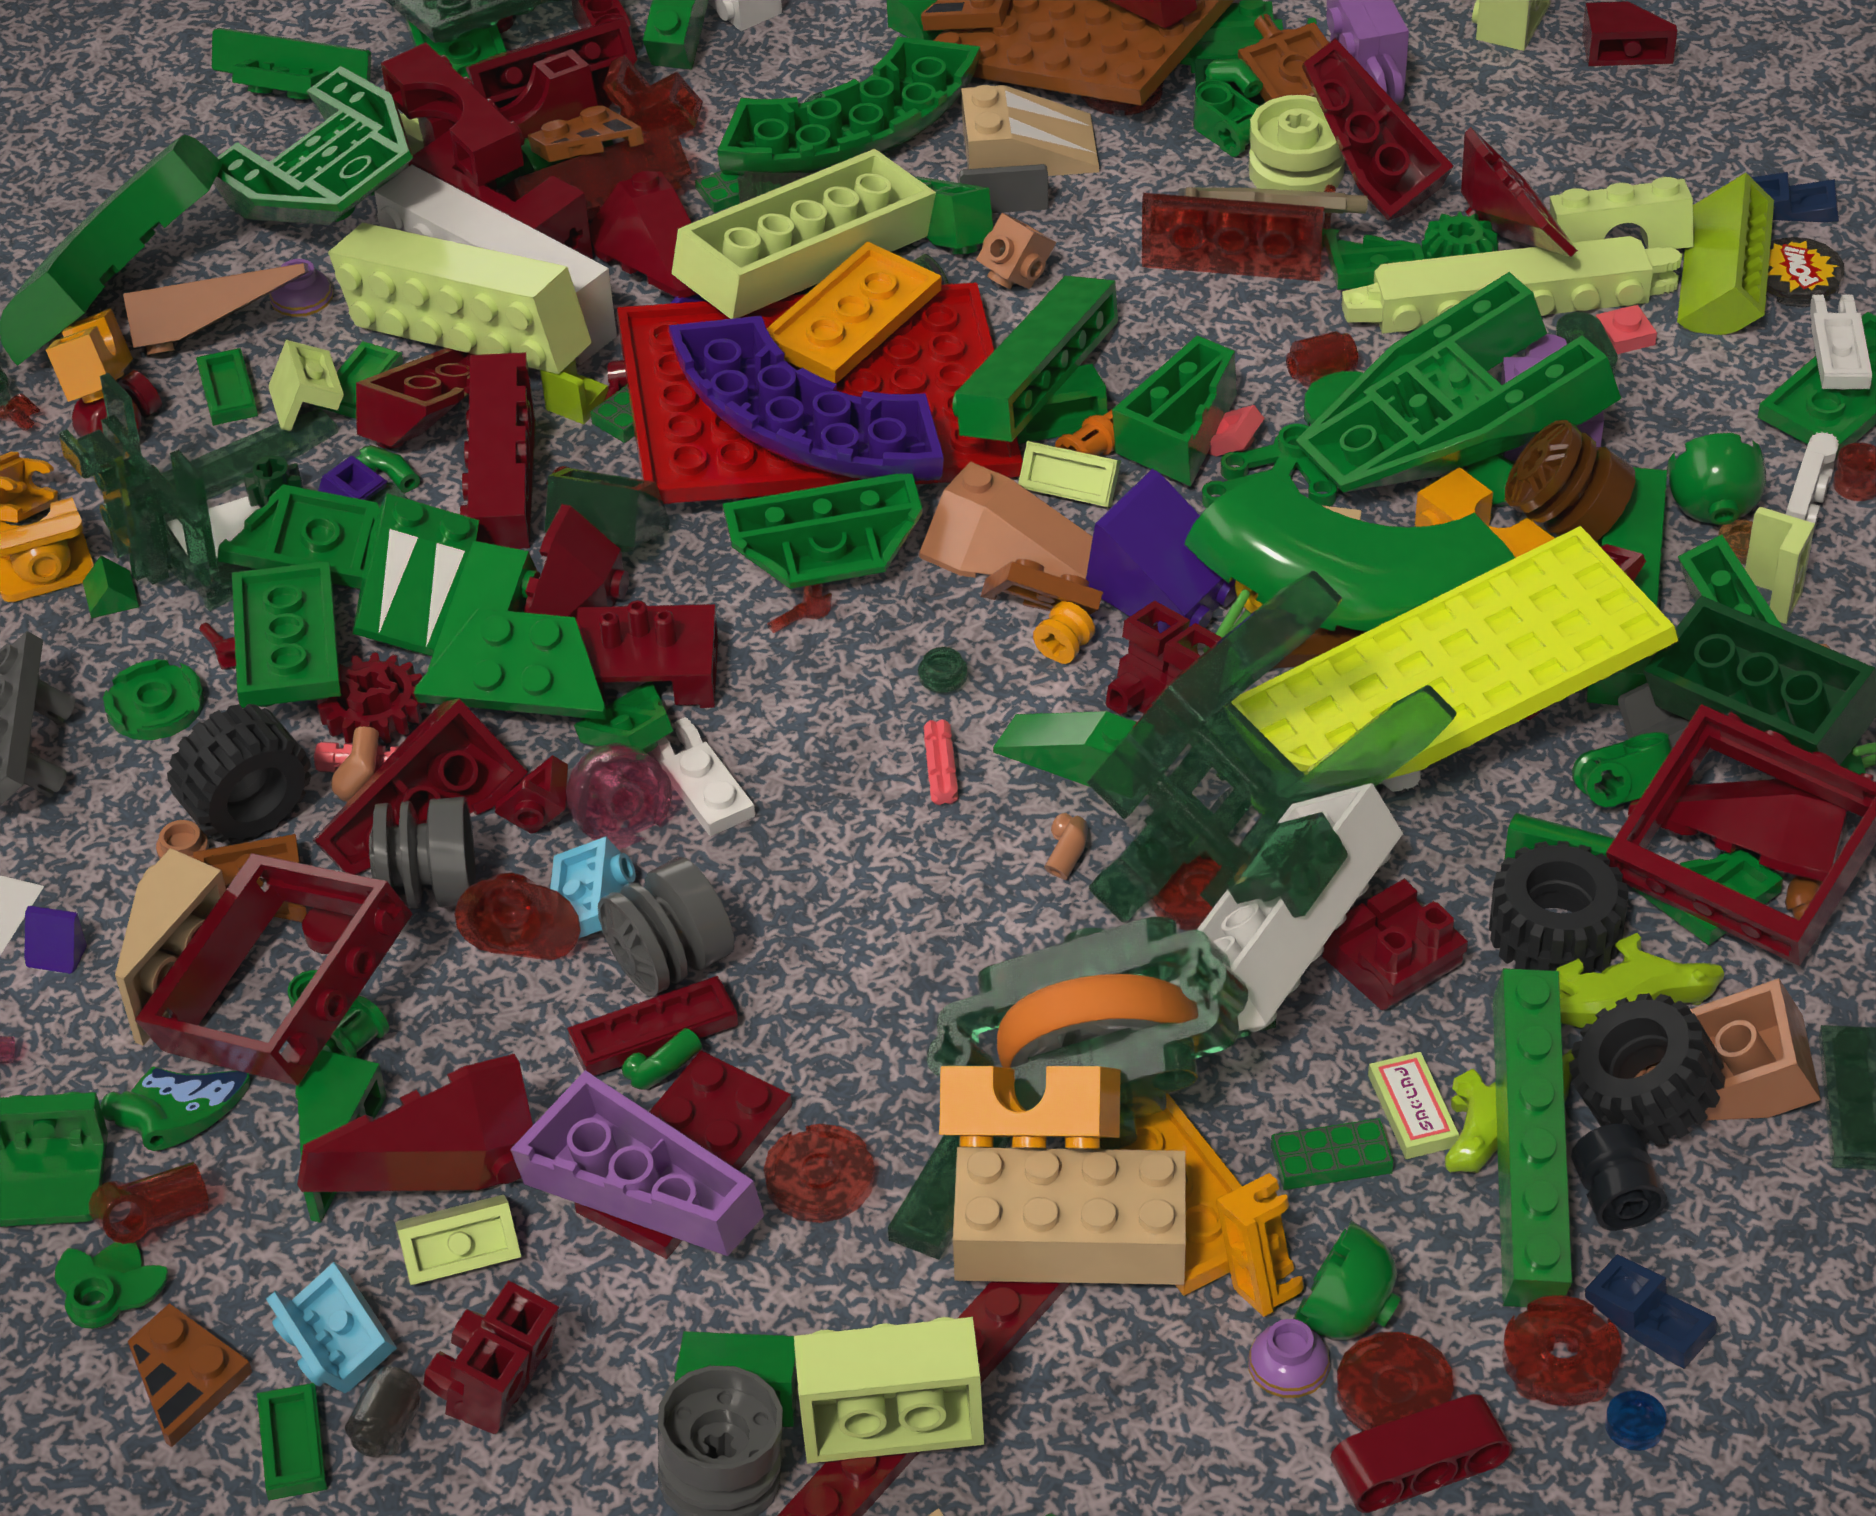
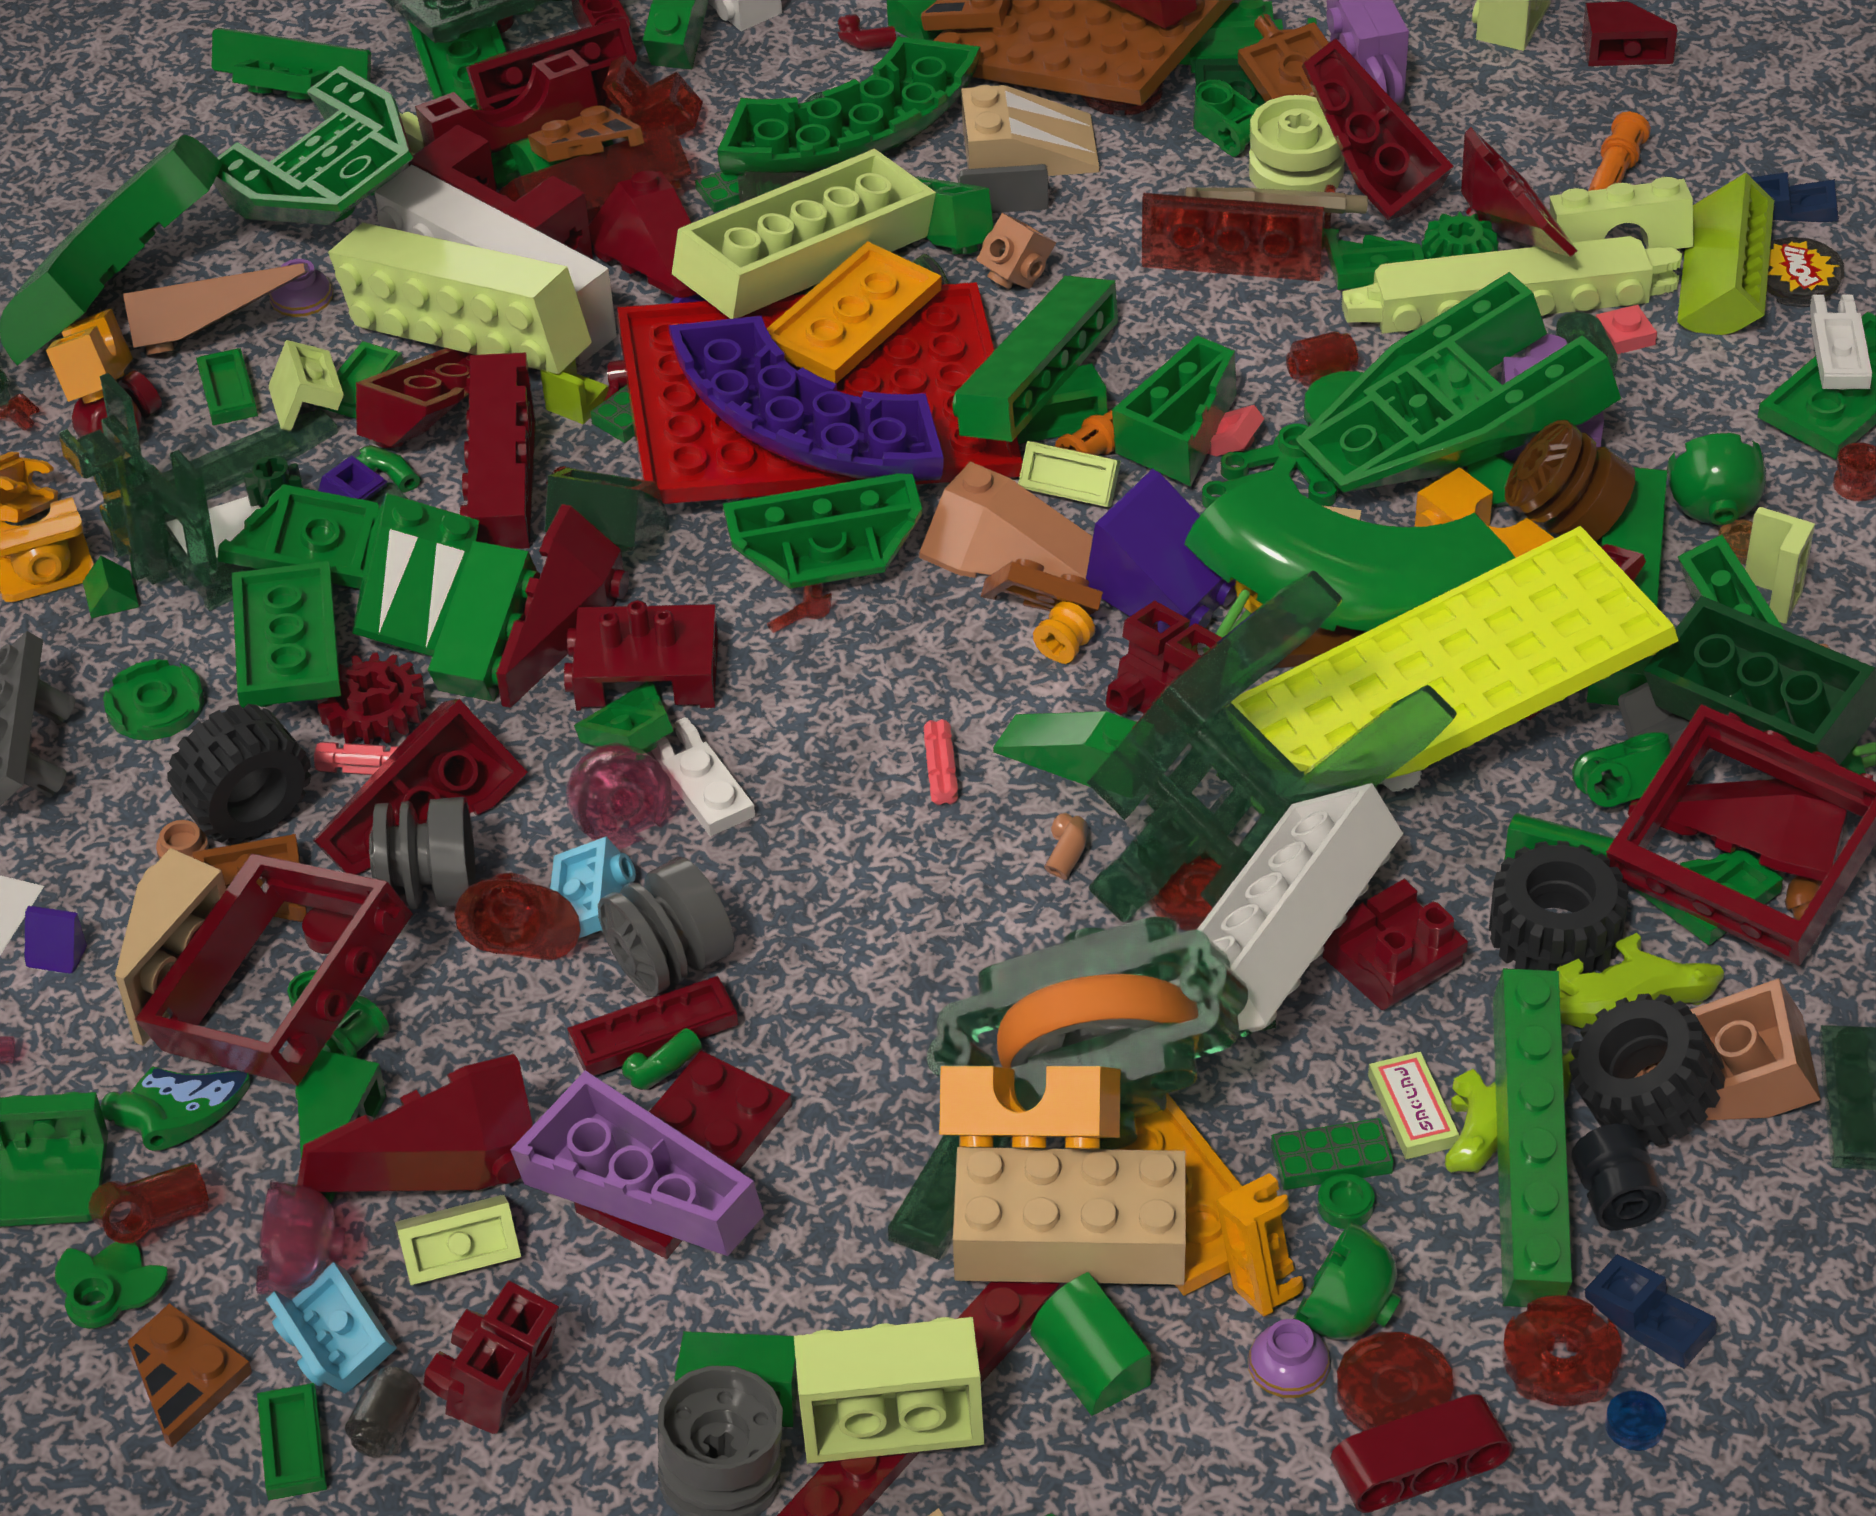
dark red hand [199,623,236,670] -> none
nougat arm [331,726,379,802] -> none
dark red arch [381,42,524,187] -> none
green wing [414,608,607,720] -> none
dark red bracket [495,755,569,834] -> none
clear red tile [763,1123,875,1223] -> none
clear green plate [918,647,968,693] -> none
green arm [1205,58,1263,98] -> none
clear green bracket [1226,812,1348,918] -> none
white hinge [1786,432,1839,534] -> none
none -> clear pink cylinder [256,1180,346,1296]
none -> dark red arm [837,14,896,51]
none -> green brick [1030,1272,1151,1416]
none -> green tile [1317,1173,1375,1229]
none -> orange pin [1588,111,1651,191]

